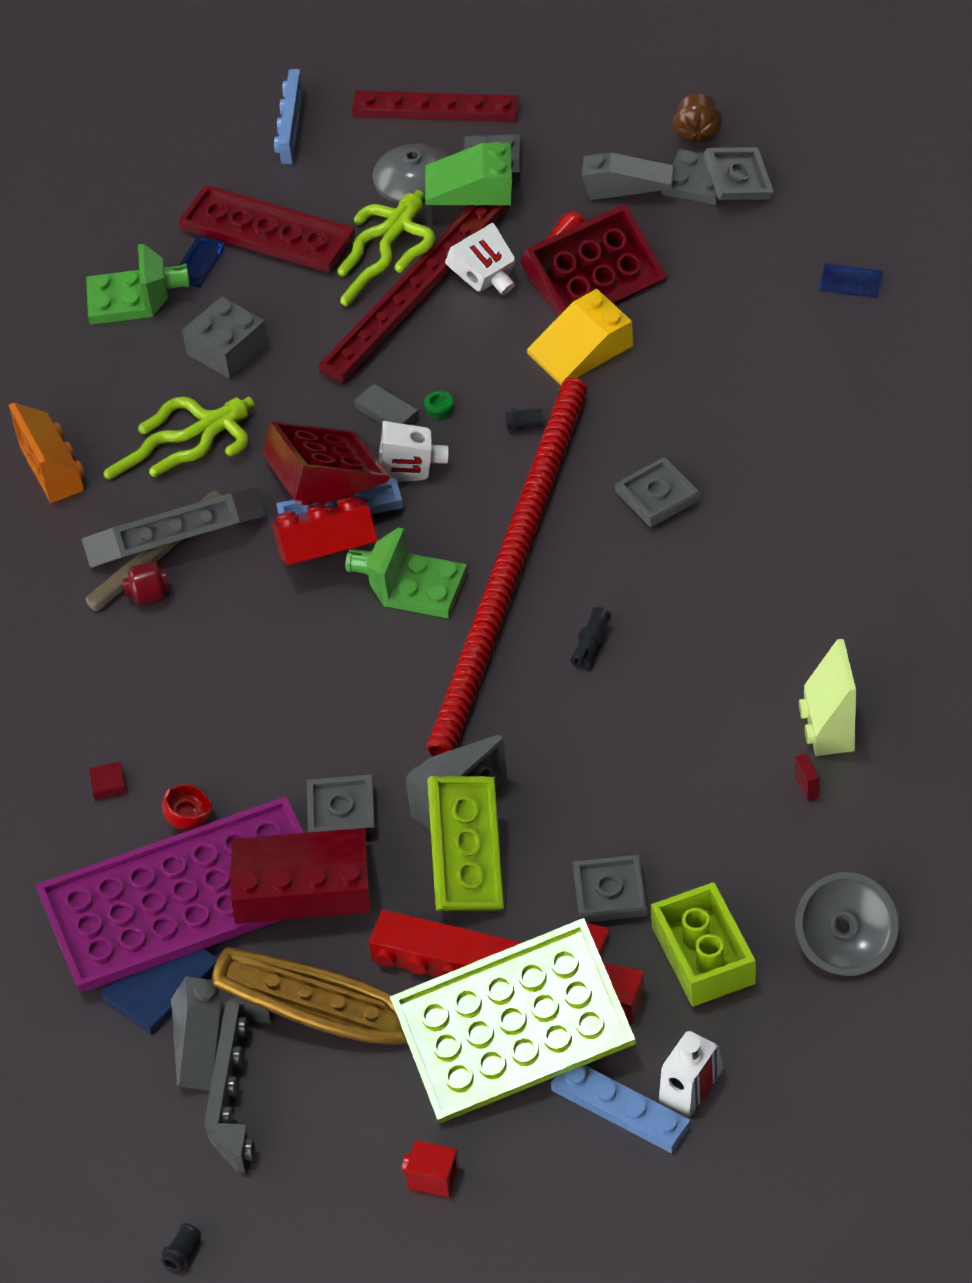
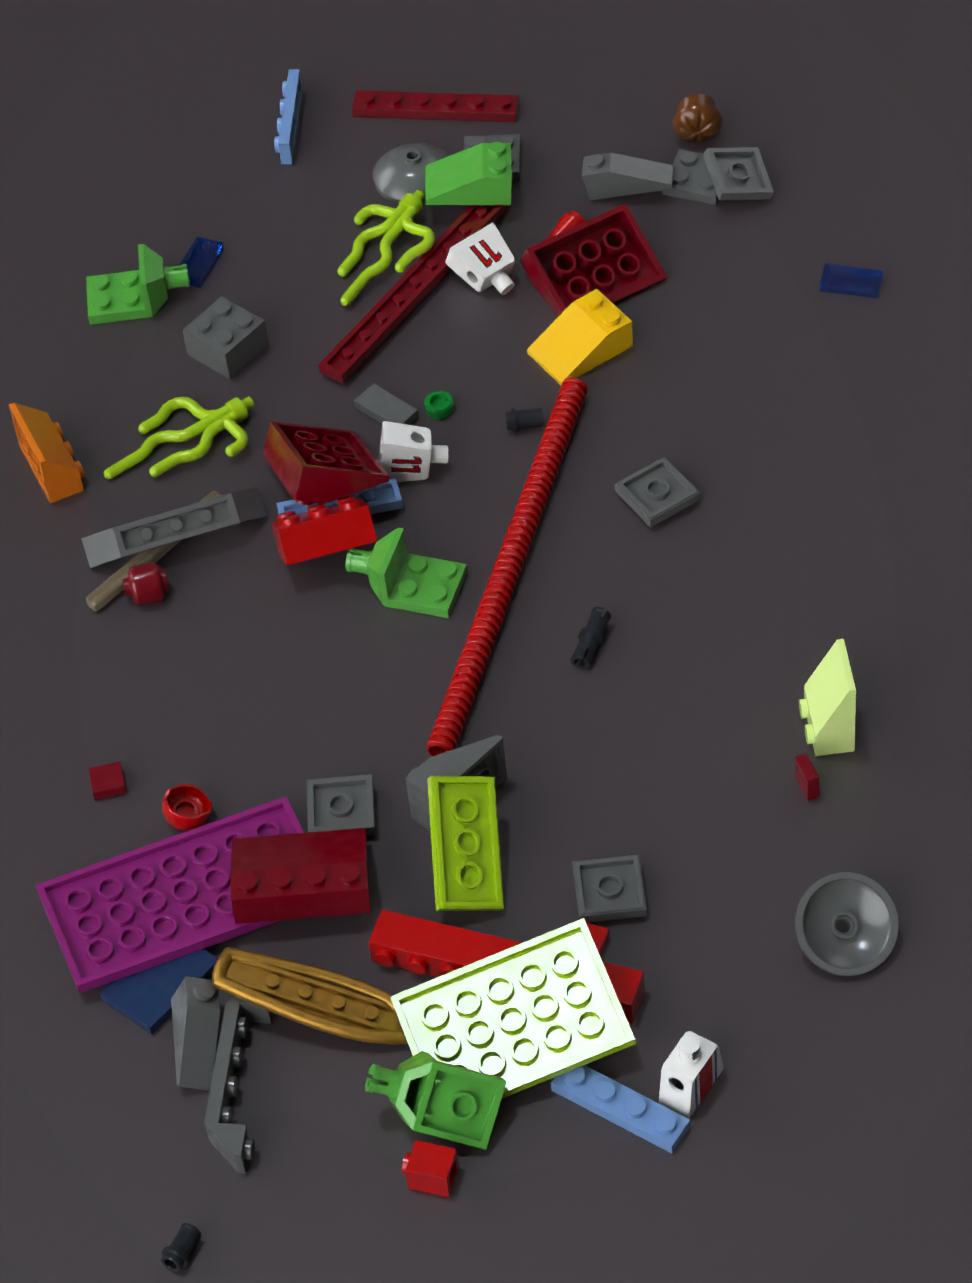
dark red plate [178,185,356,273] -> none
lime brick [651,882,756,1007] -> none
none -> bright green plate [365,1051,507,1150]

